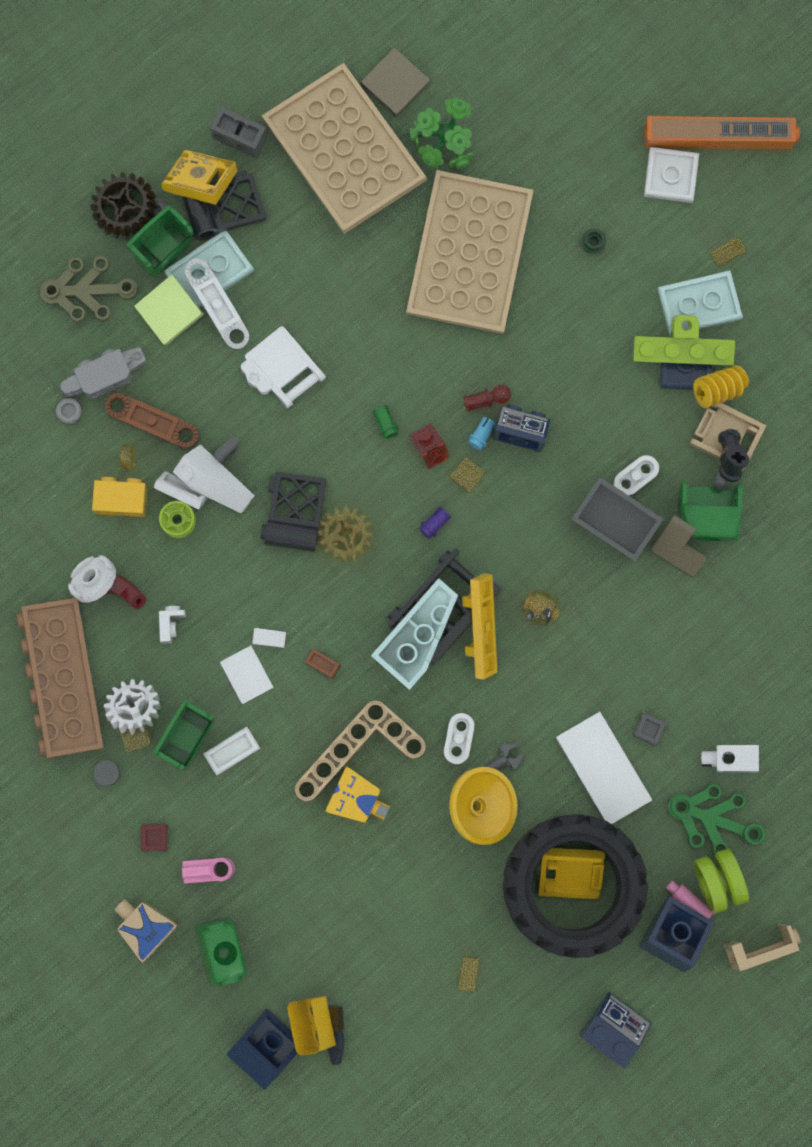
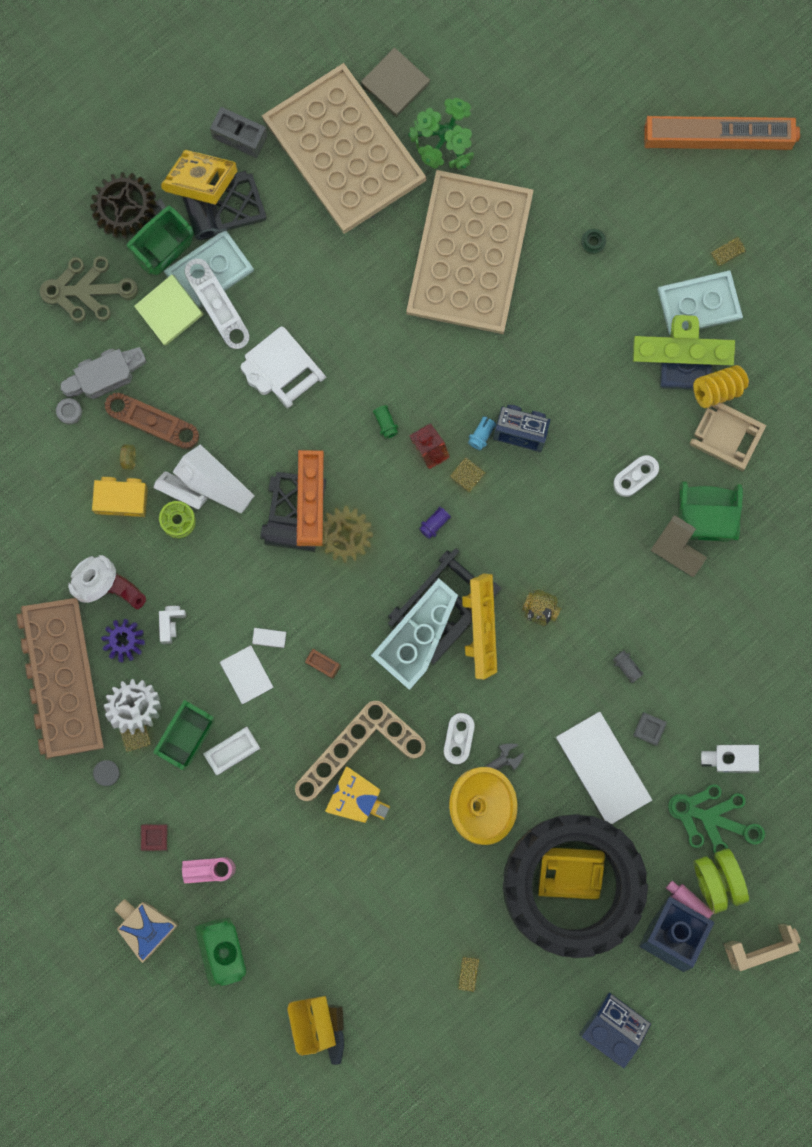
dark grey tile [214,435,240,465] -> none
dark blue slope [226,1009,297,1090] -> none
clear red pin [463,385,511,412] -> none
dark grey piece [572,477,664,561] -> none
white tile [644,147,699,203] -> none
dark grey tile [713,466,726,491] -> none
black connector [718,429,749,482] -> none
none -> dark purple gear [101,619,146,663]
none -> orange tile [297,450,324,546]
none -> dark grey pin [612,650,644,683]

